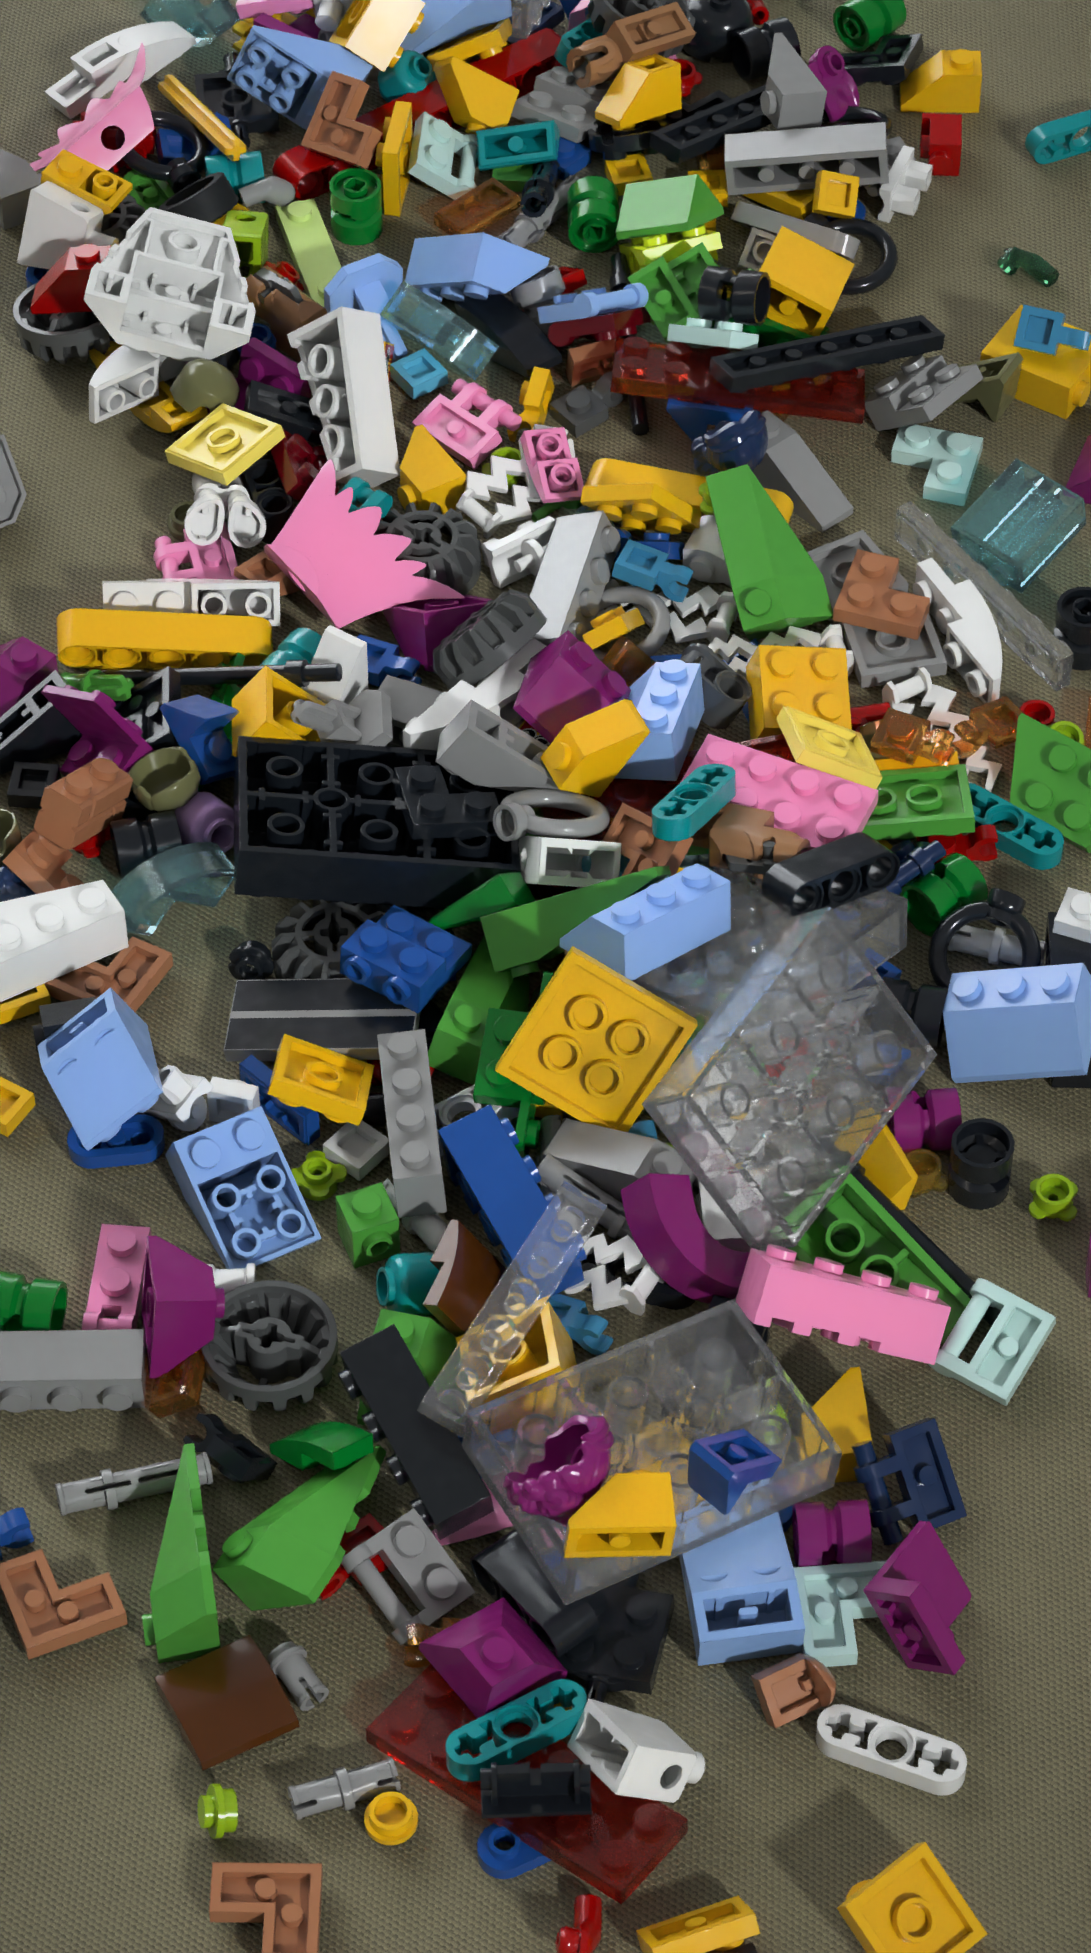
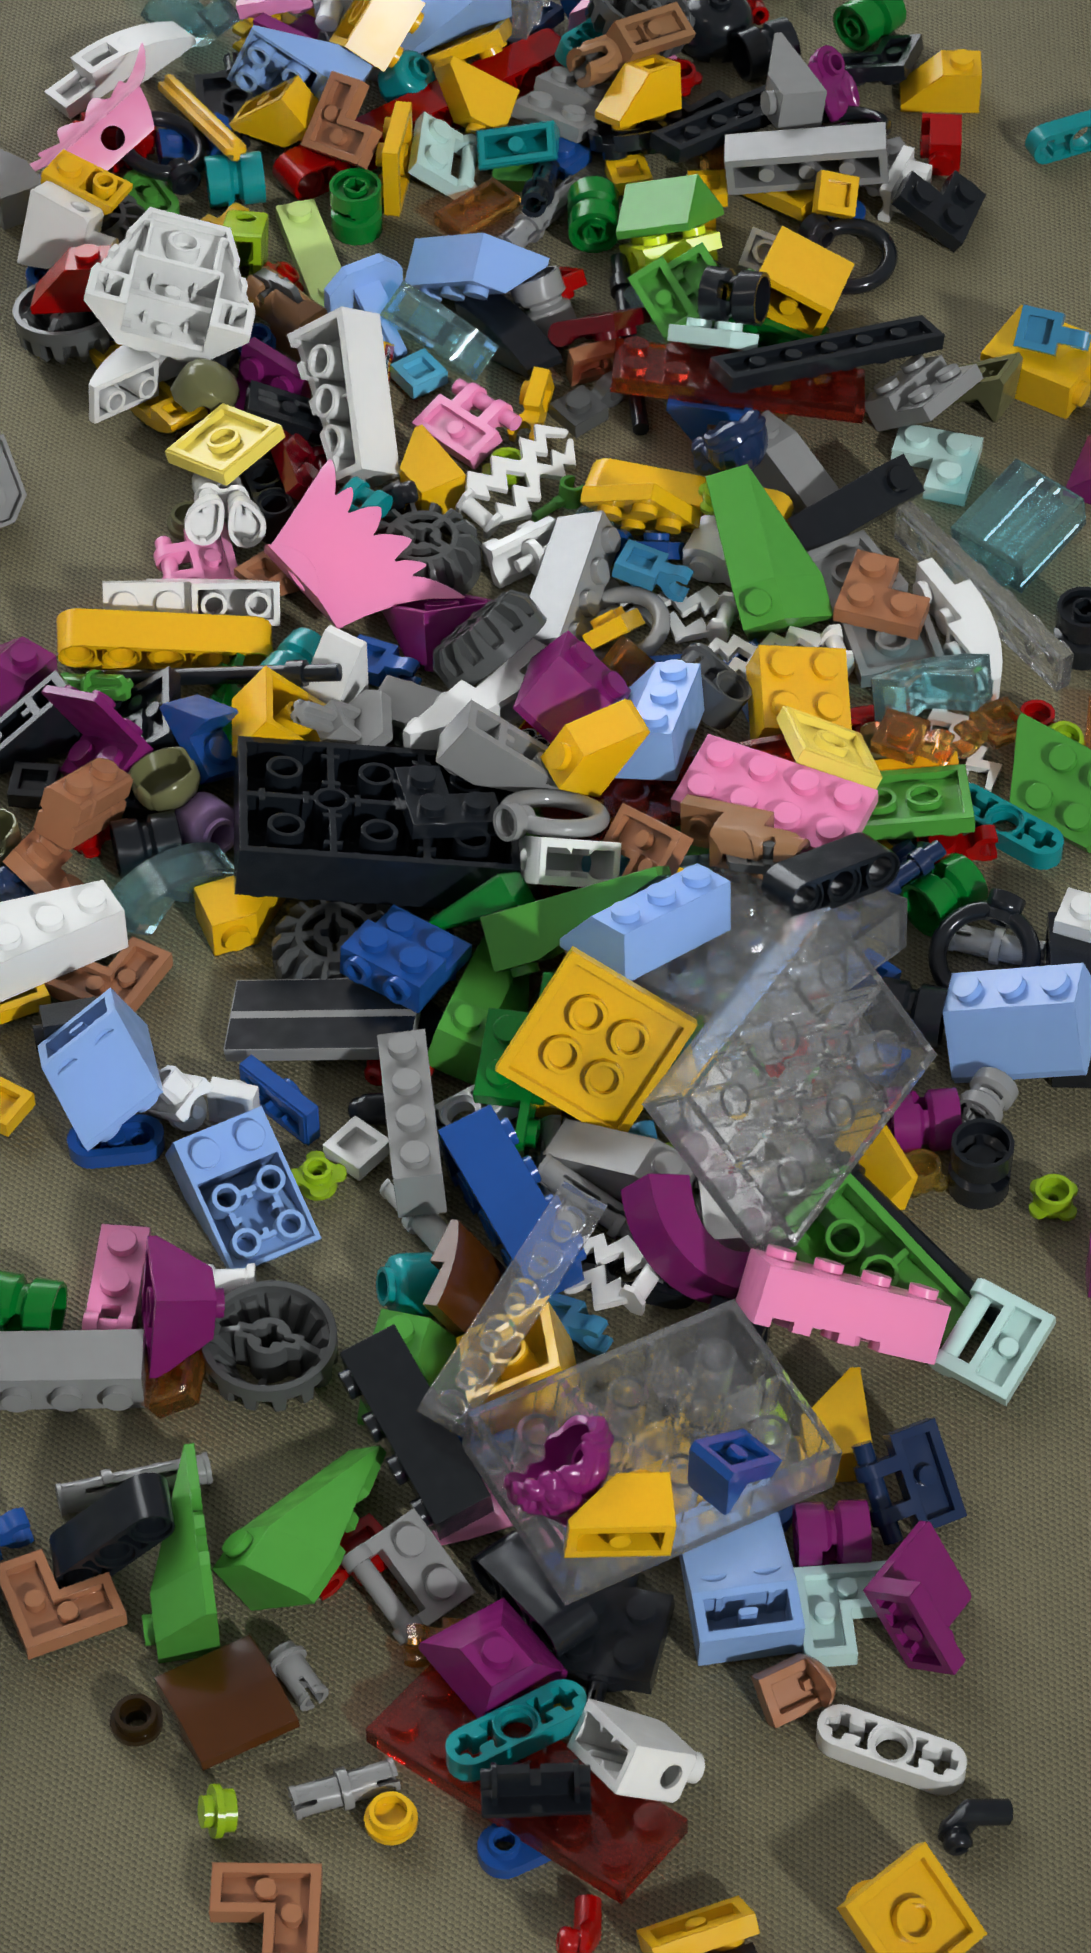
black tyre [158,172,239,223] -> none
black plate [183,1413,278,1483] -> none
black plate [228,940,274,980] -> none
light grey arm [238,175,295,208] -> none
yellow plate [267,1034,374,1126] -> none
green slope [269,1421,374,1471] -> none
bright green brick [335,1182,400,1269] -> none
bright pink slope [520,427,584,503] -> none
light blue plate [537,282,649,324] -> none
teal beam [652,764,736,841] -> none
light grey beam [730,201,861,261] -> none
clear green arm [997,246,1059,288] -> none
none -> black beam [49,1473,175,1589]
none -> dark brown plate [110,1694,164,1747]
none -> yellow slope [194,875,286,956]
none -> yellow slope [229,75,319,148]
none -> black arm [381,480,419,515]
none -> black slope [786,454,925,552]
none -> clear light blue brick [871,654,993,724]
none -> black plate [891,170,986,252]
none -> black arm [938,1798,1013,1856]
none -> light grey wheel [959,1067,1019,1123]

